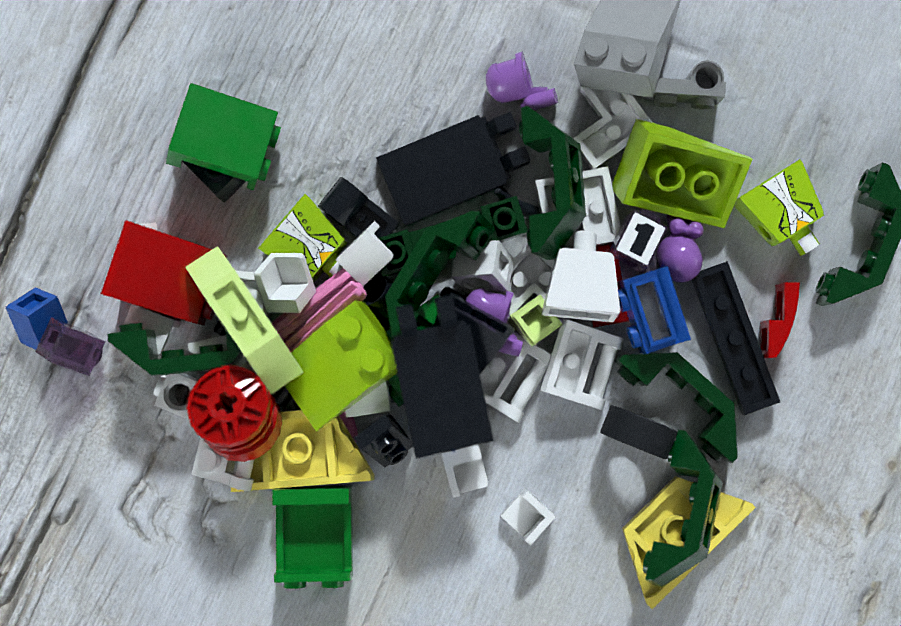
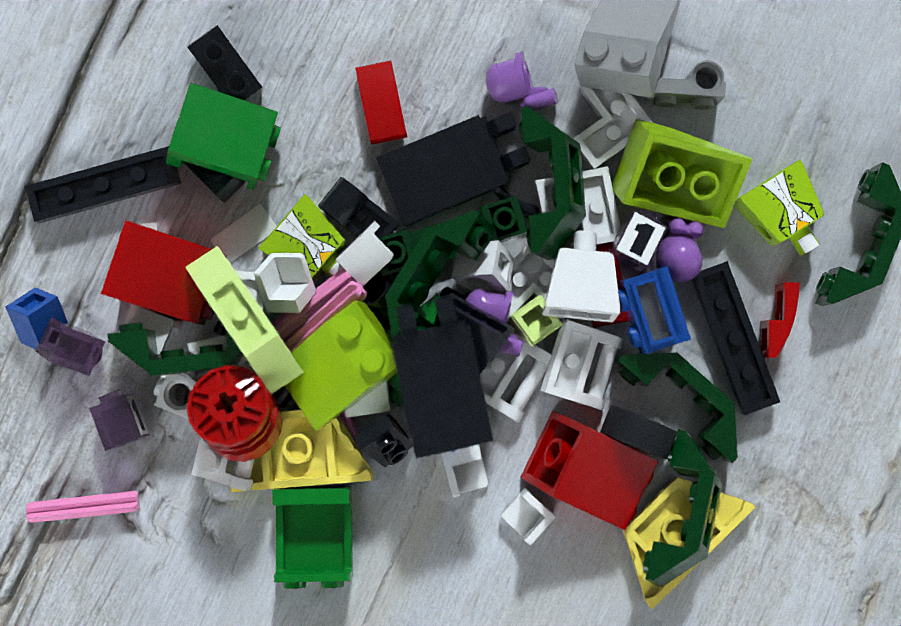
none -> black plate [25,146,182,224]
none -> bright pink axle [26,491,140,523]
none -> clear purple brick [89,390,149,451]
none -> black plate [187,25,262,100]
none -> white sticker [210,204,276,263]
none -> red slope [355,60,407,145]
none -> red slope [520,410,658,530]

